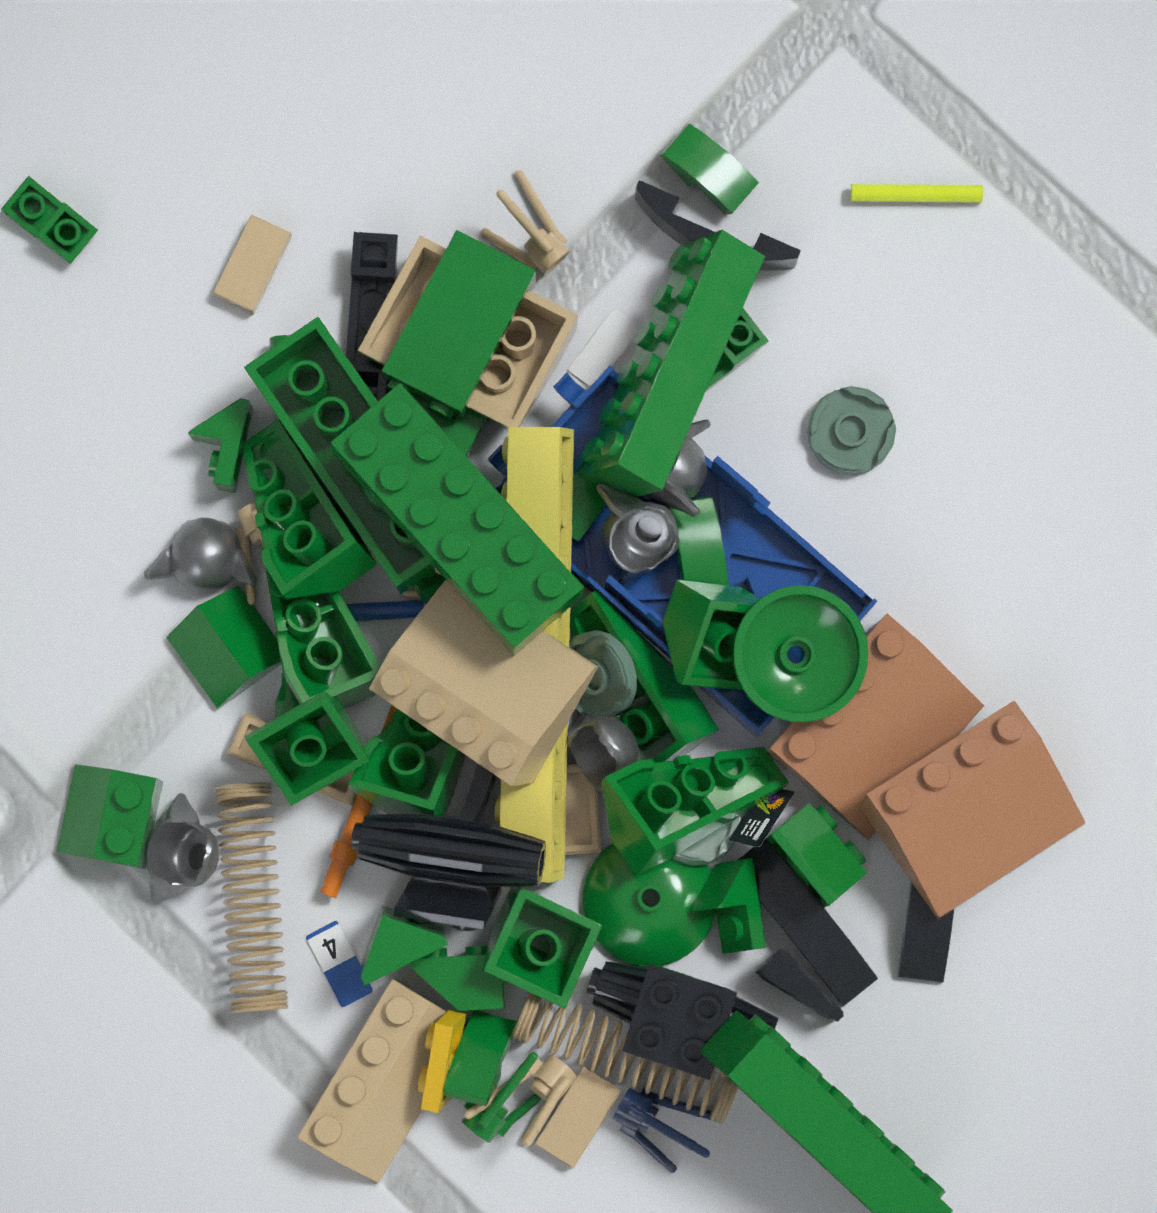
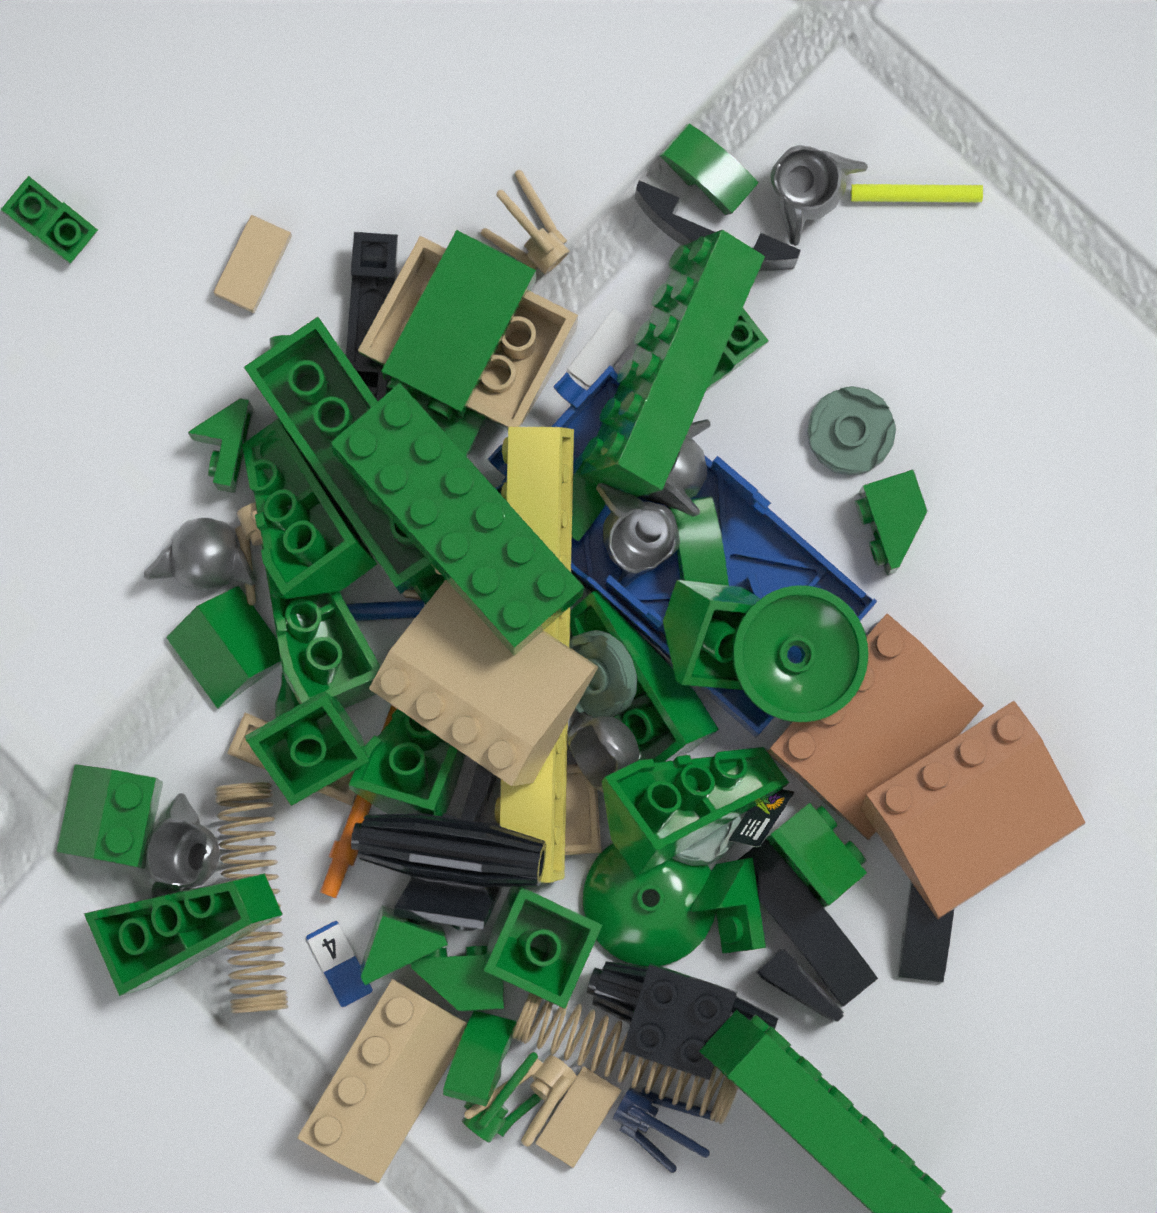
yellow plate [418,1010,466,1113] -> none
none -> green wedge [83,873,283,996]
none -> flat silver piece [770,145,868,246]
none -> green slope [855,469,928,575]

